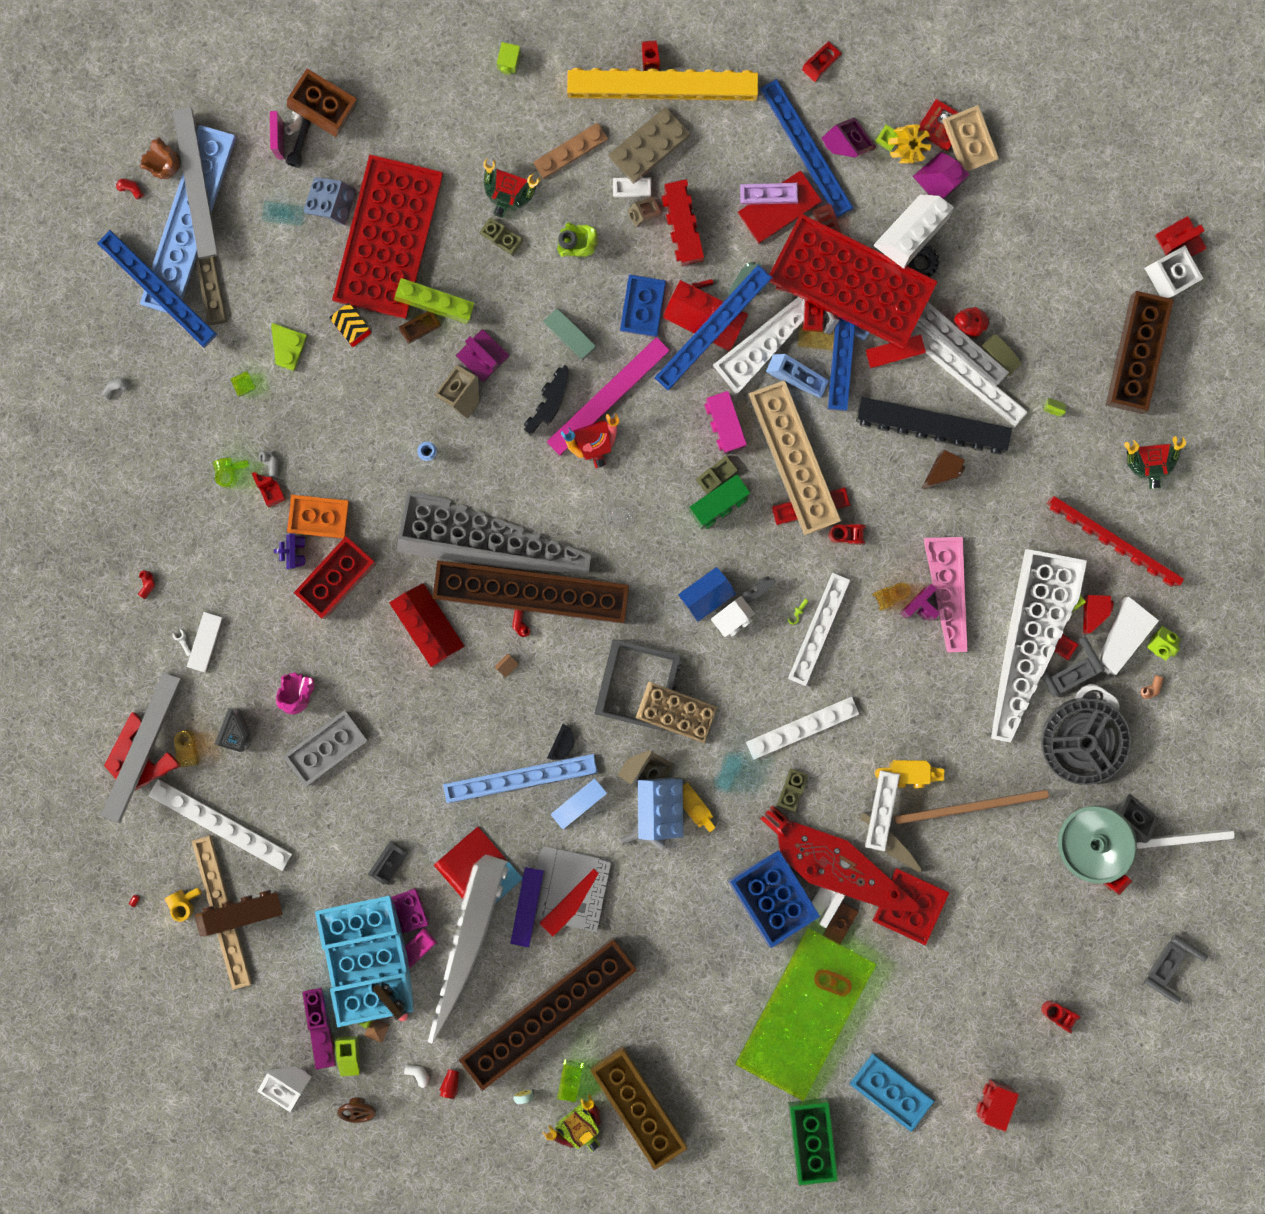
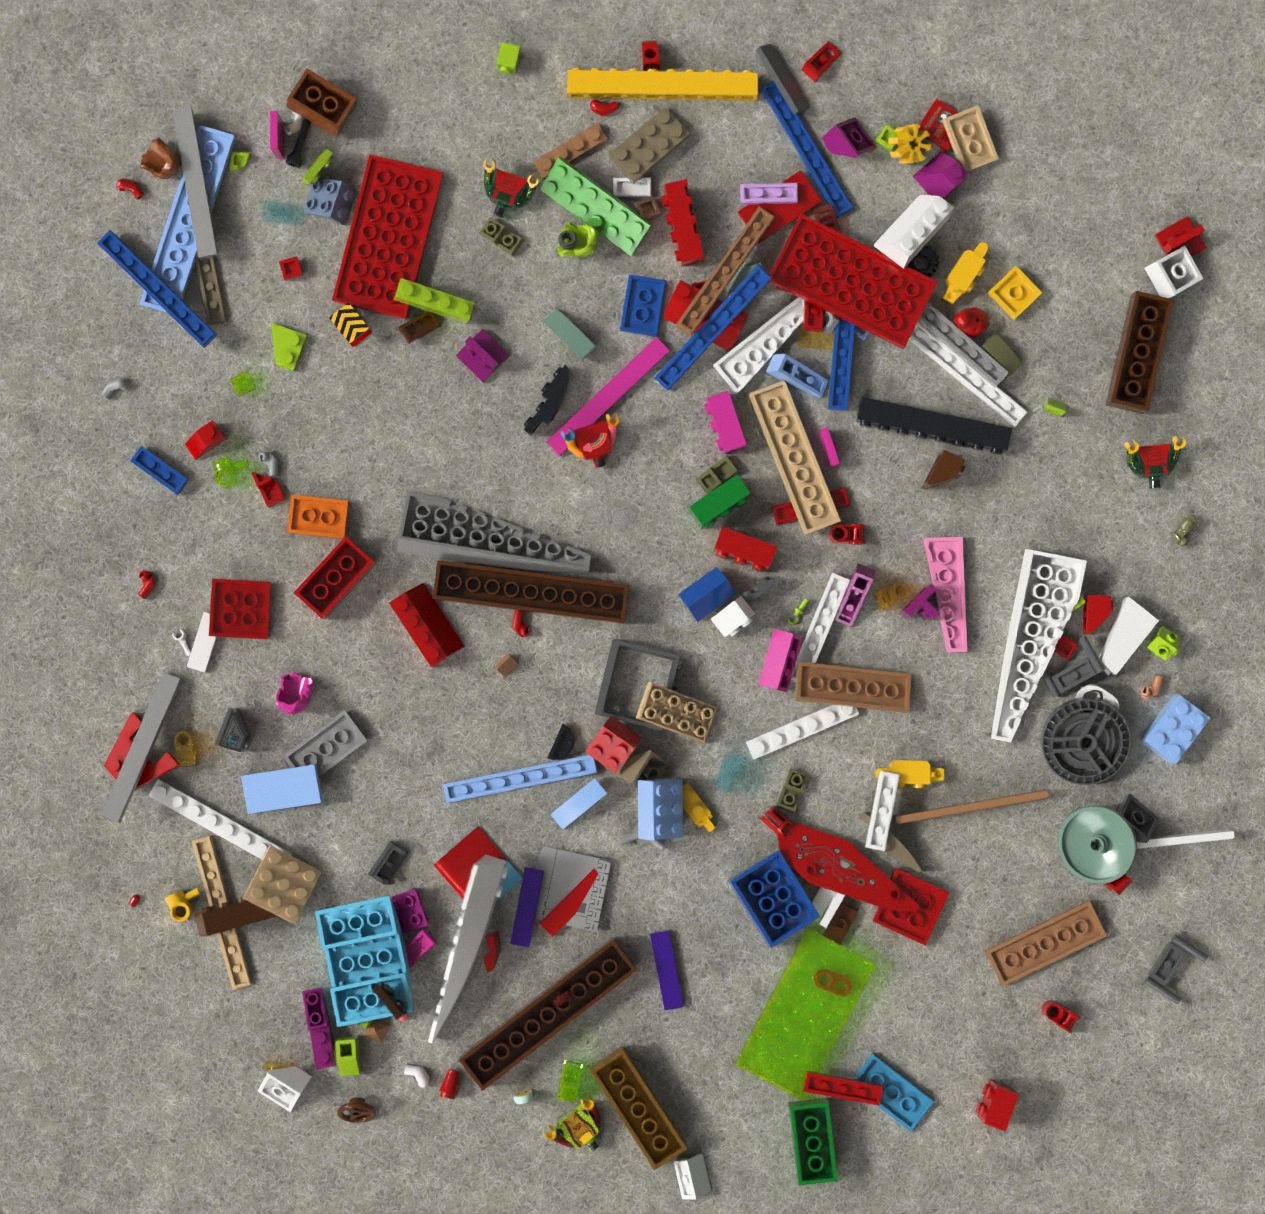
dark purple hips [274,533,305,569] -> none
light blue cone [418,442,437,461] -> none
dark tan slope [434,365,479,419] -> none
red tile [865,334,926,369] -> none
red plate [1047,496,1184,587] -> none
none -> blue plate [130,446,189,495]
none -> red slope [185,420,227,460]
none -> red plate [209,578,271,640]
none -> lime tile [230,151,251,171]
none -> light blue tile [241,764,323,814]
none -> tan plate [243,845,322,924]
none -> clear yellow tile [263,1060,287,1071]
none -> red plate [279,256,303,281]
none -> lime plate [301,149,333,185]
none -> red slope [483,931,501,972]
none -> plate [540,157,652,256]
none -> clear red tile [553,991,573,1007]
none -> brick [585,716,642,774]
none -> red arm [590,99,619,117]
none -> dark purple tile [650,930,684,1011]
none -> white panel [674,1154,711,1199]
none -> medium nougat tile [675,206,775,337]
none -> red brick [713,527,777,572]
none -> dark grey tile [756,44,810,115]
none -> brick [759,629,803,693]
none -> medium nougat plate [795,662,911,713]
none -> red plate [802,1071,883,1106]
none -> dark pink plate [819,427,840,467]
none -> magenta slope [834,563,875,627]
none -> yellow hinge [943,242,989,304]
none -> medium nougat plate [984,900,1107,986]
none -> yellow plate [988,266,1042,320]
none -> light blue brick [1139,695,1210,764]
none -> olive arm [1172,515,1198,547]

